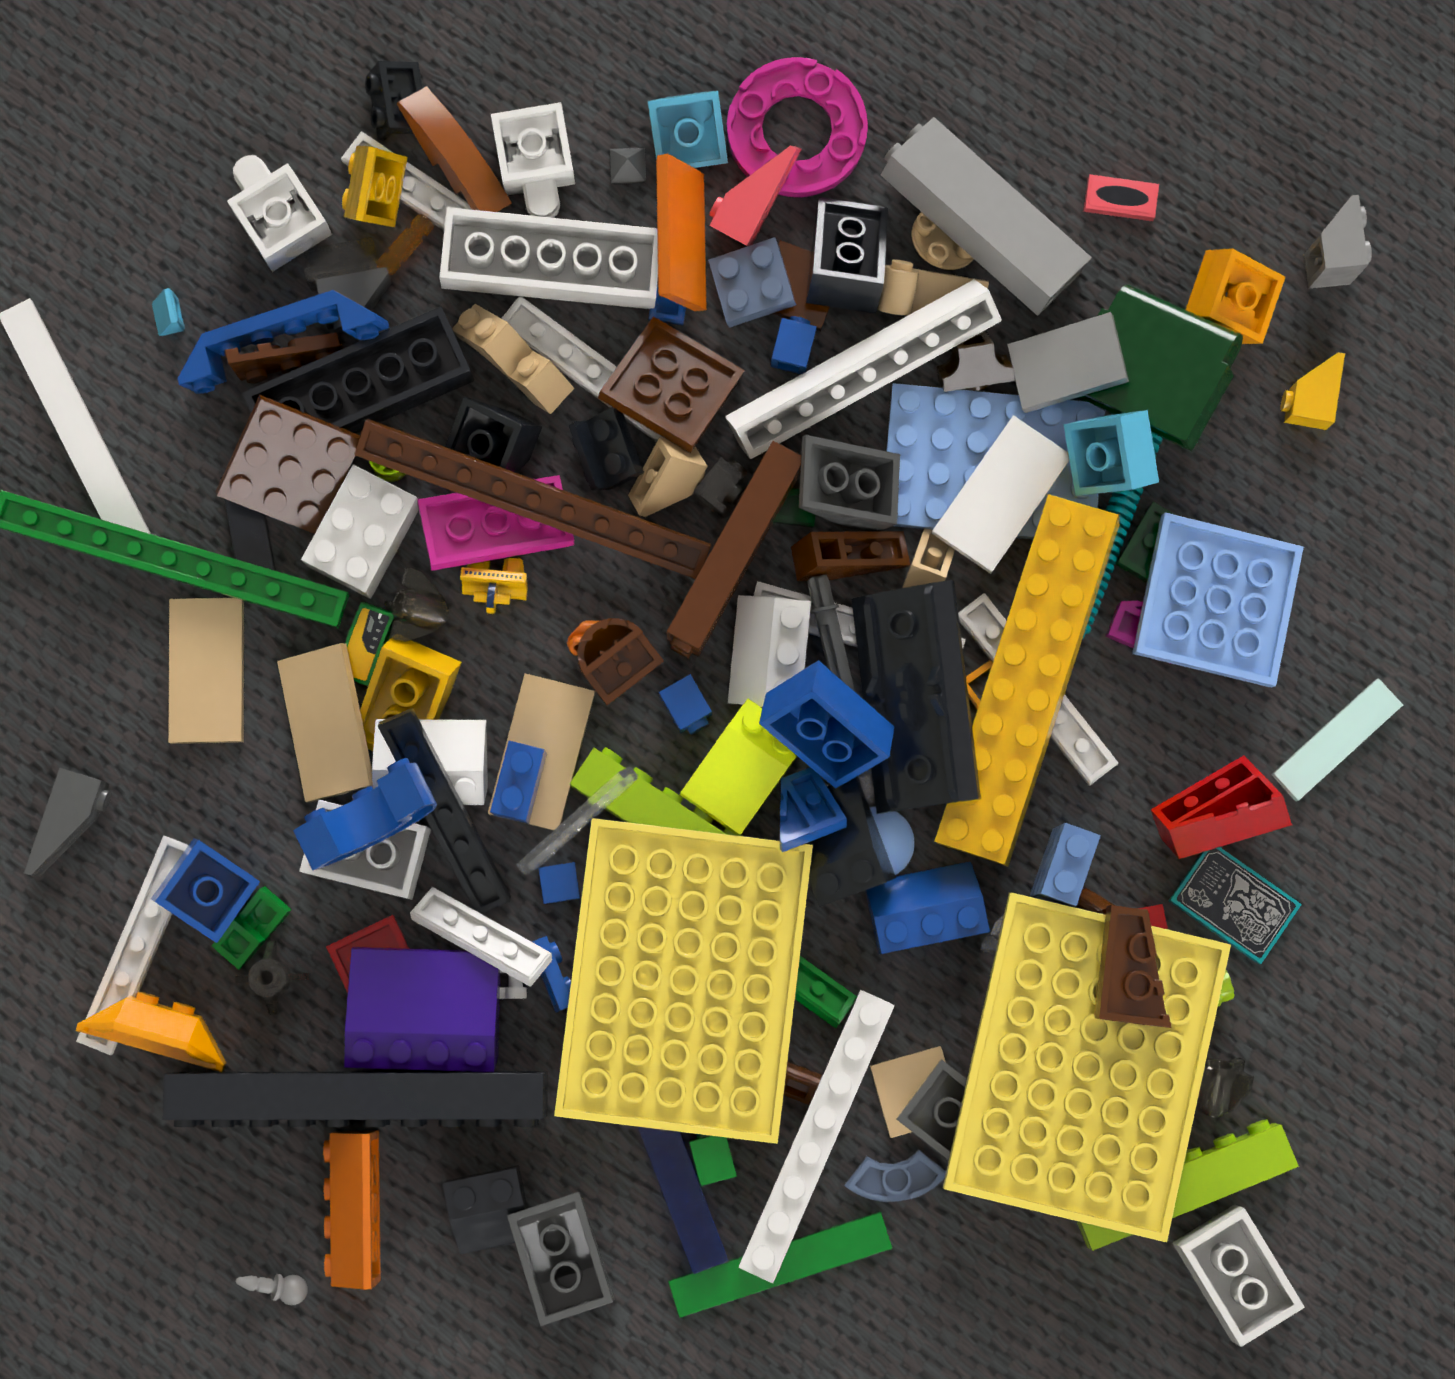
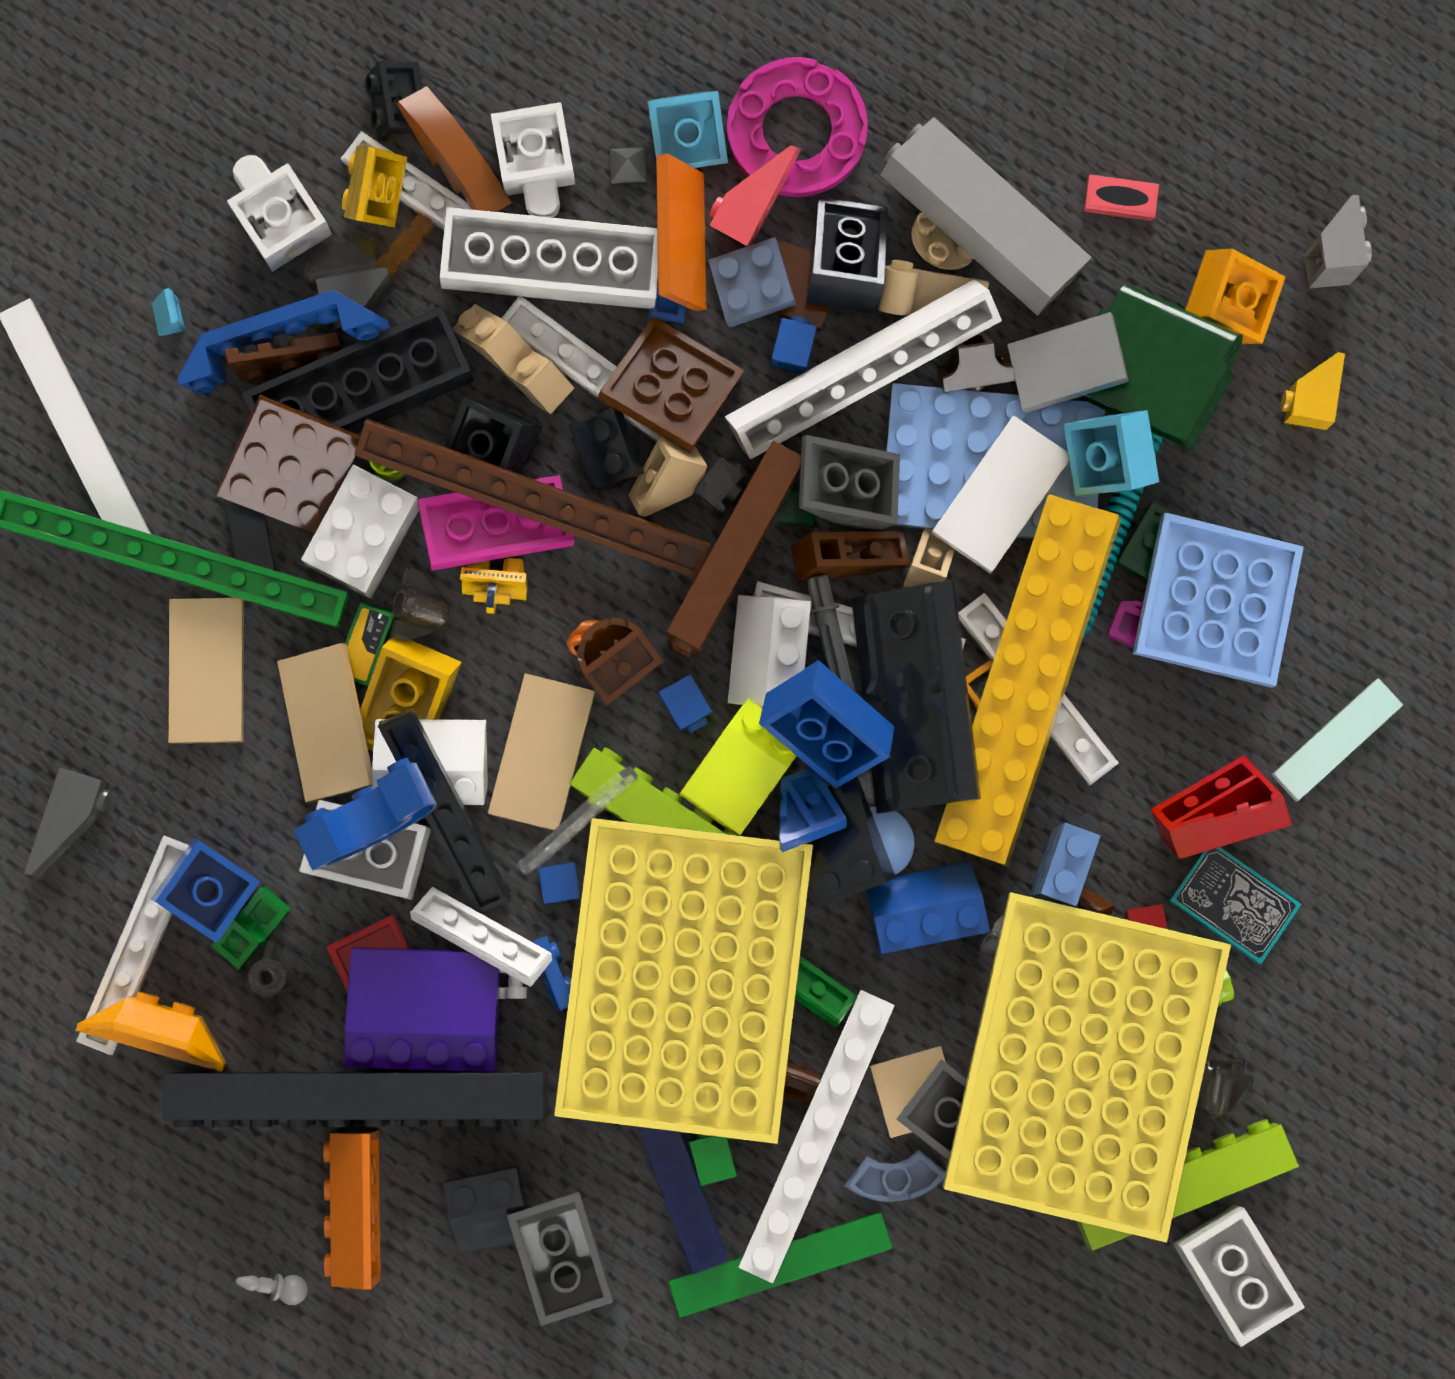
blue brick [490,741,547,824] -> none
reddish brown wing [1094,905,1172,1028] -> none

